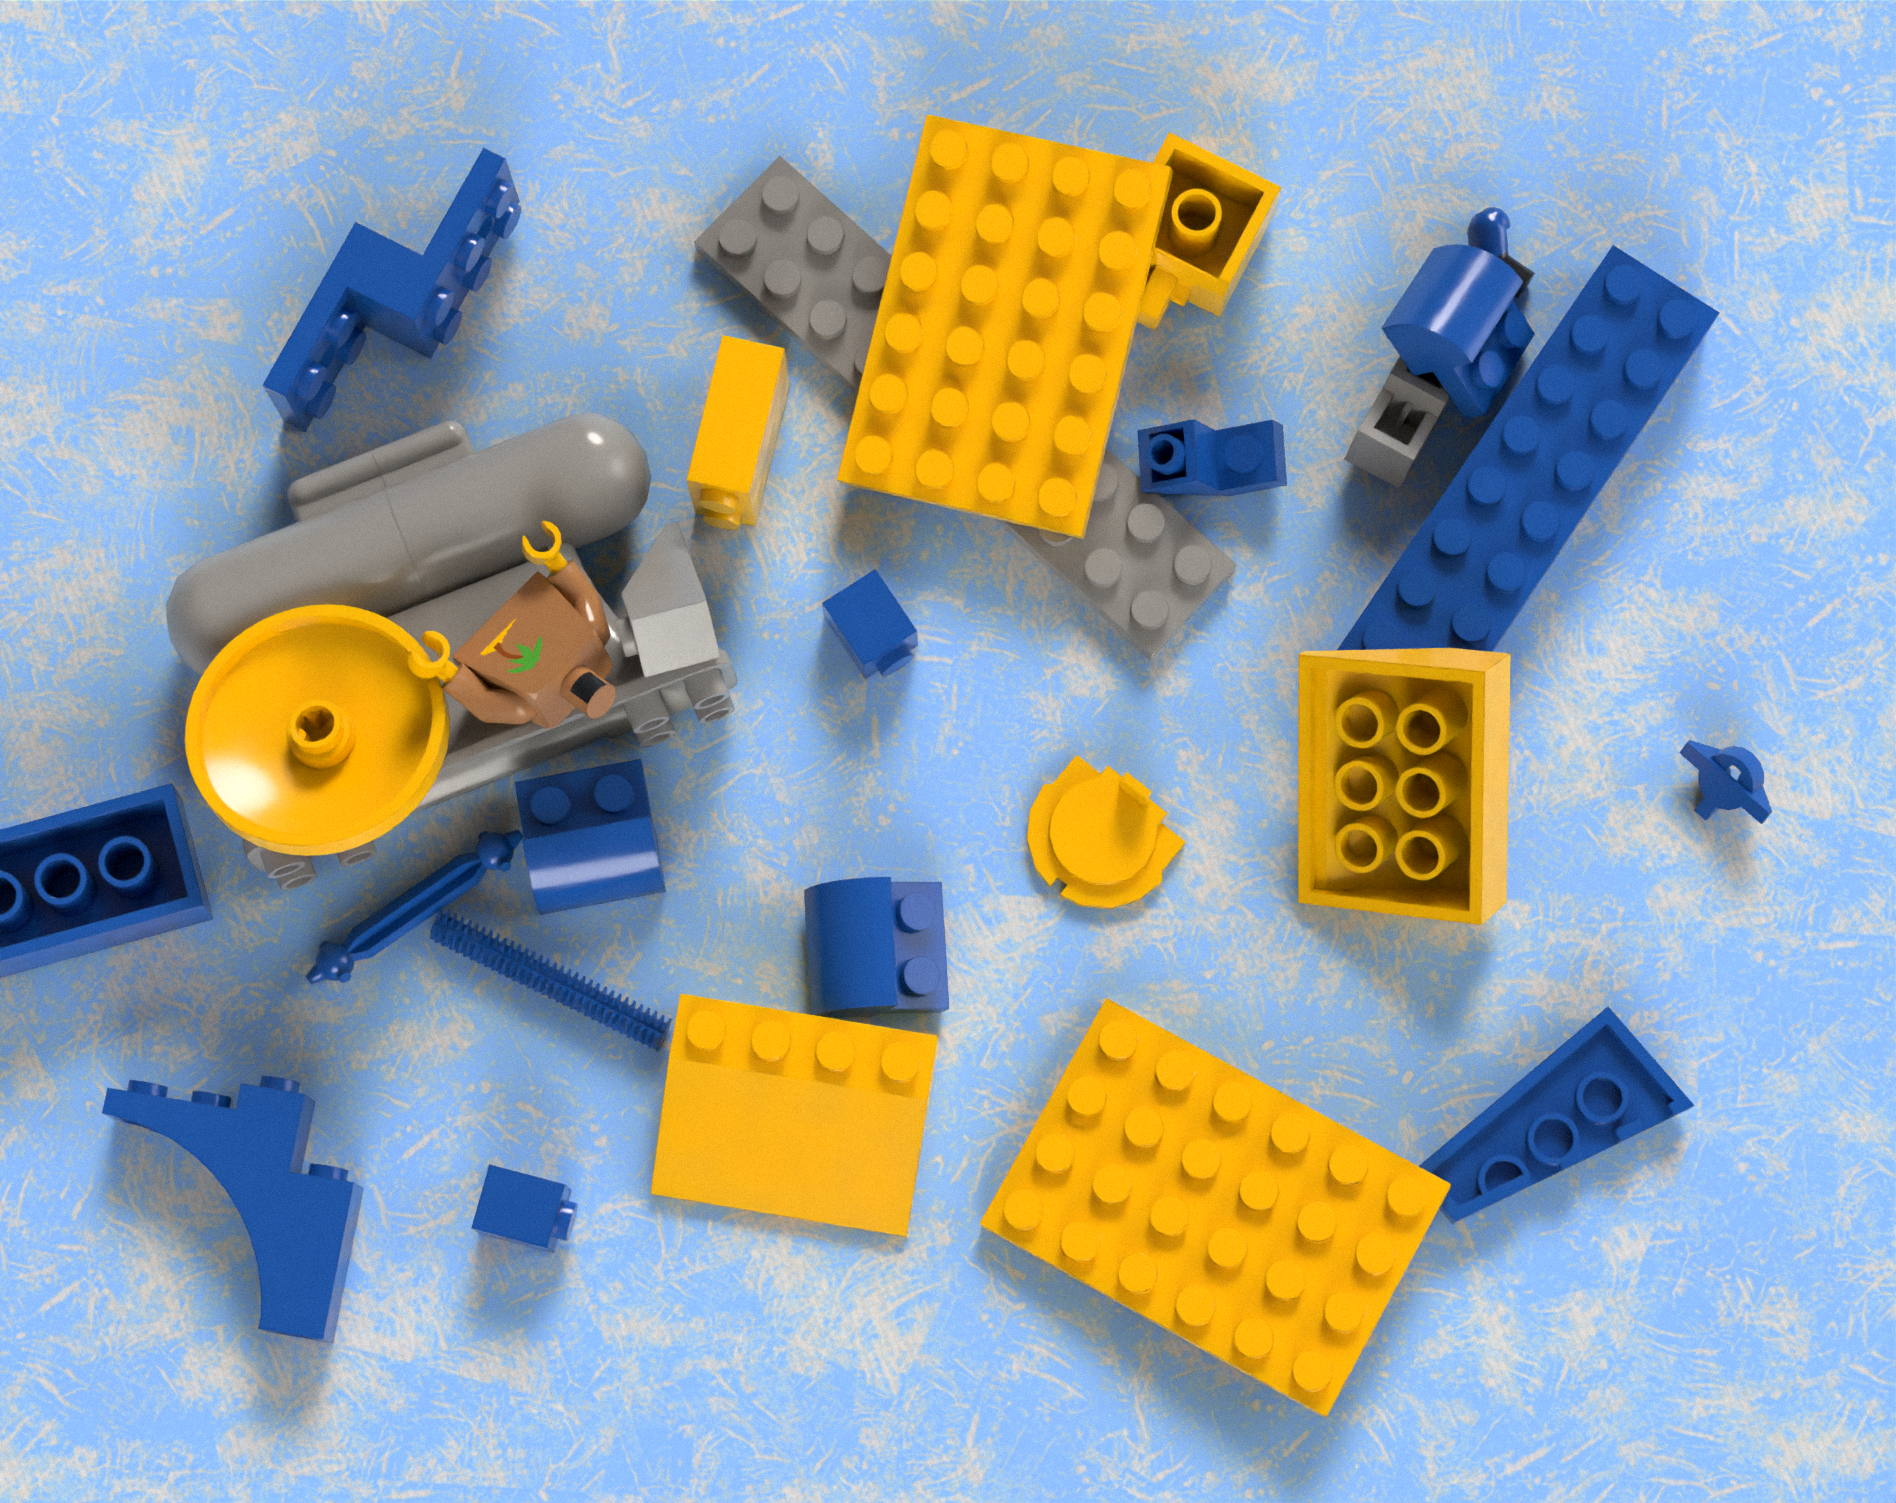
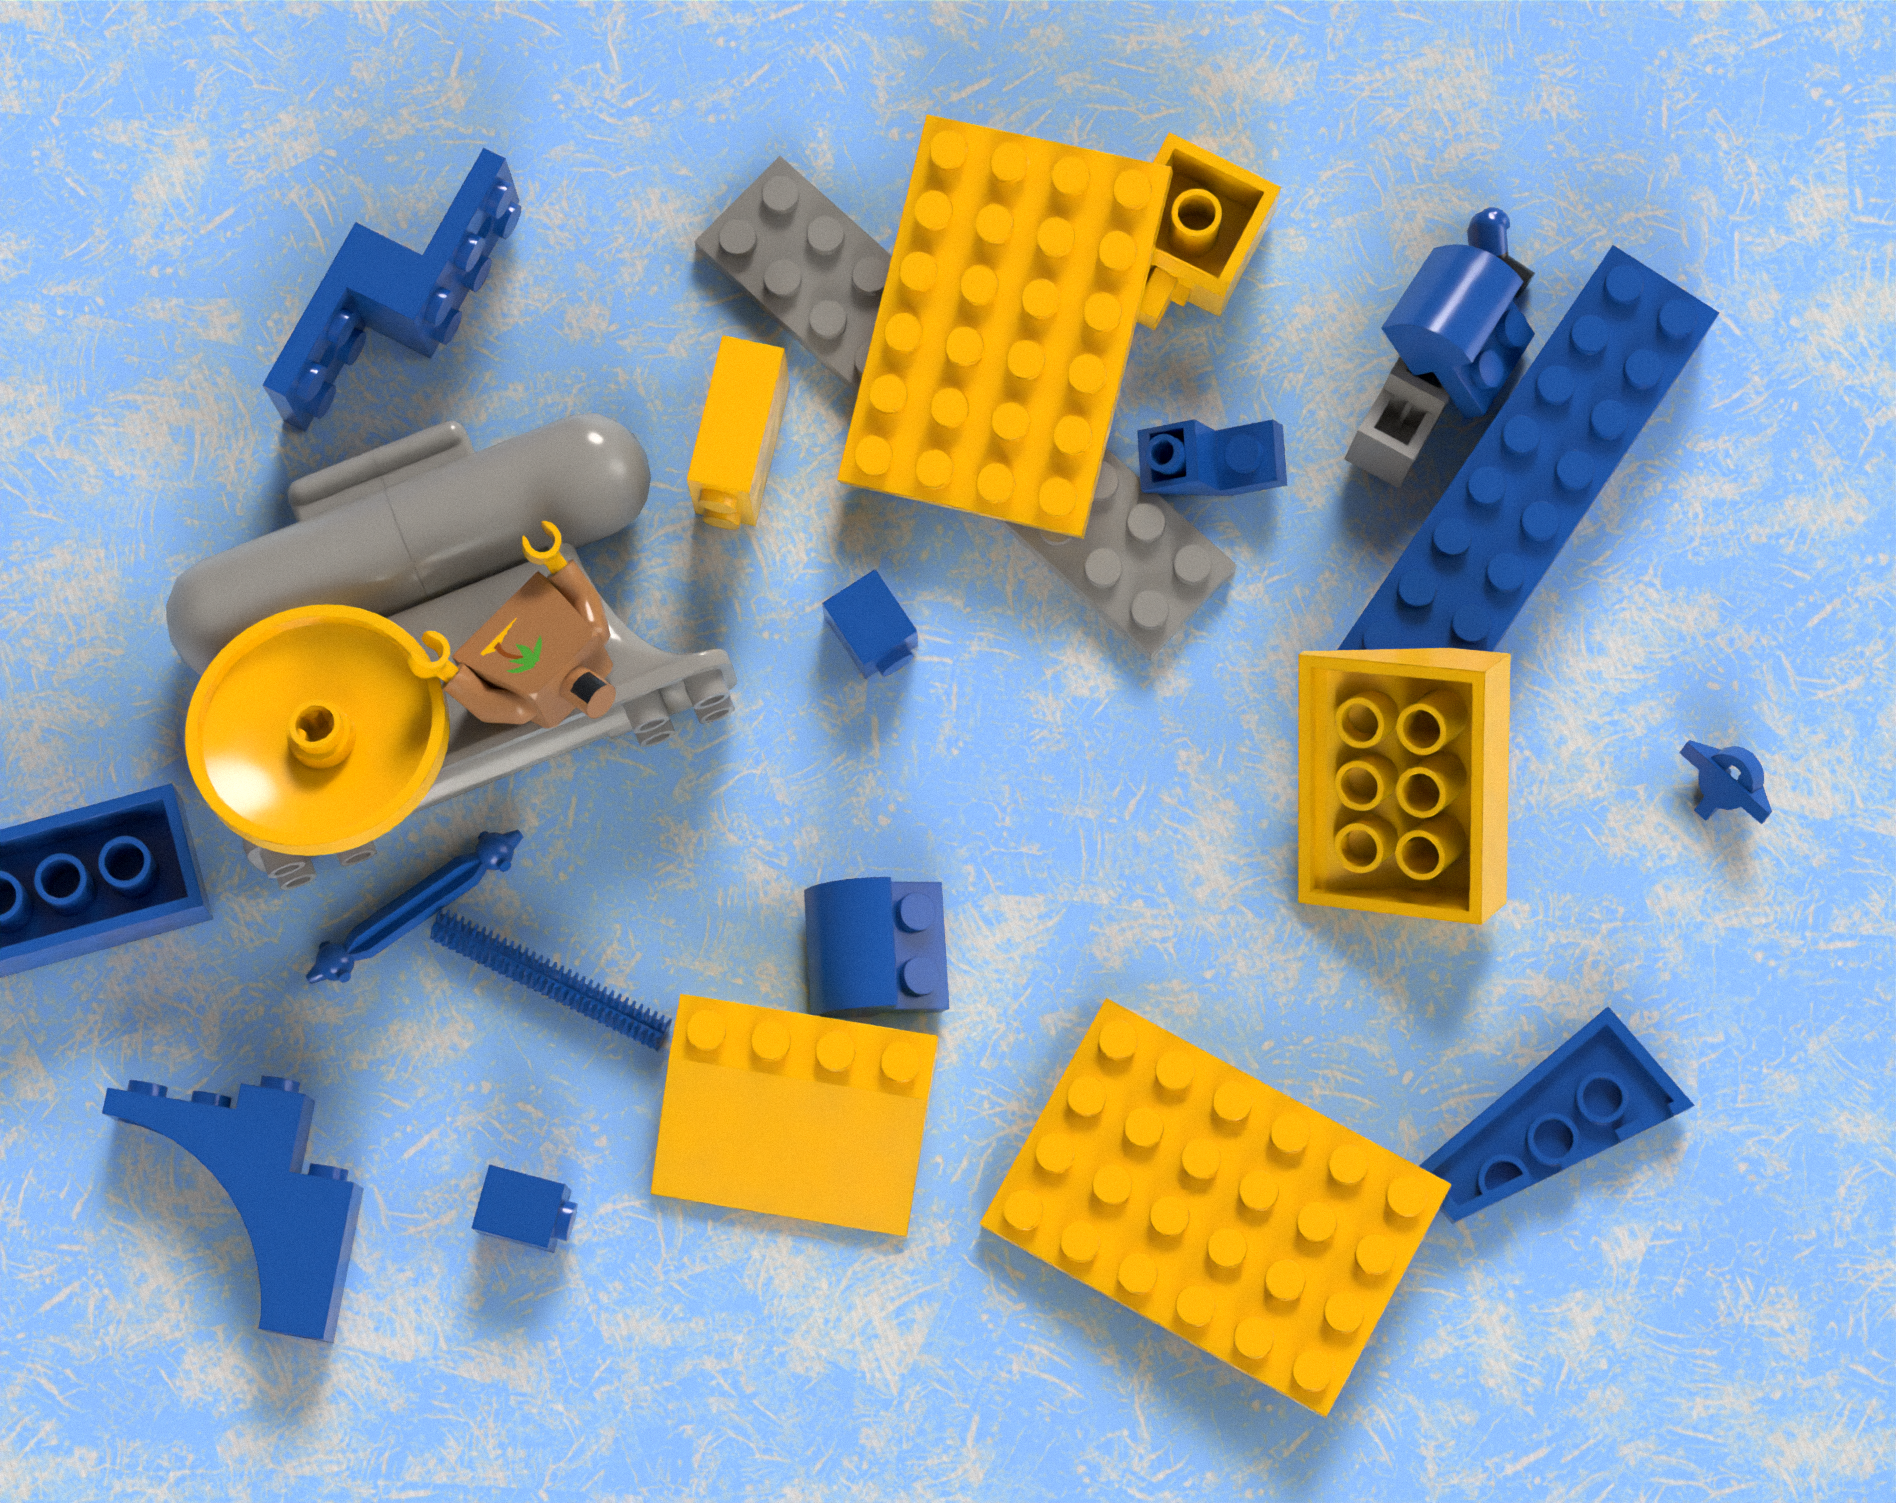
blue brick [514,759,666,915] -> none
light grey slope [615,521,721,677] -> none
yellow piece [1027,755,1186,909] -> none

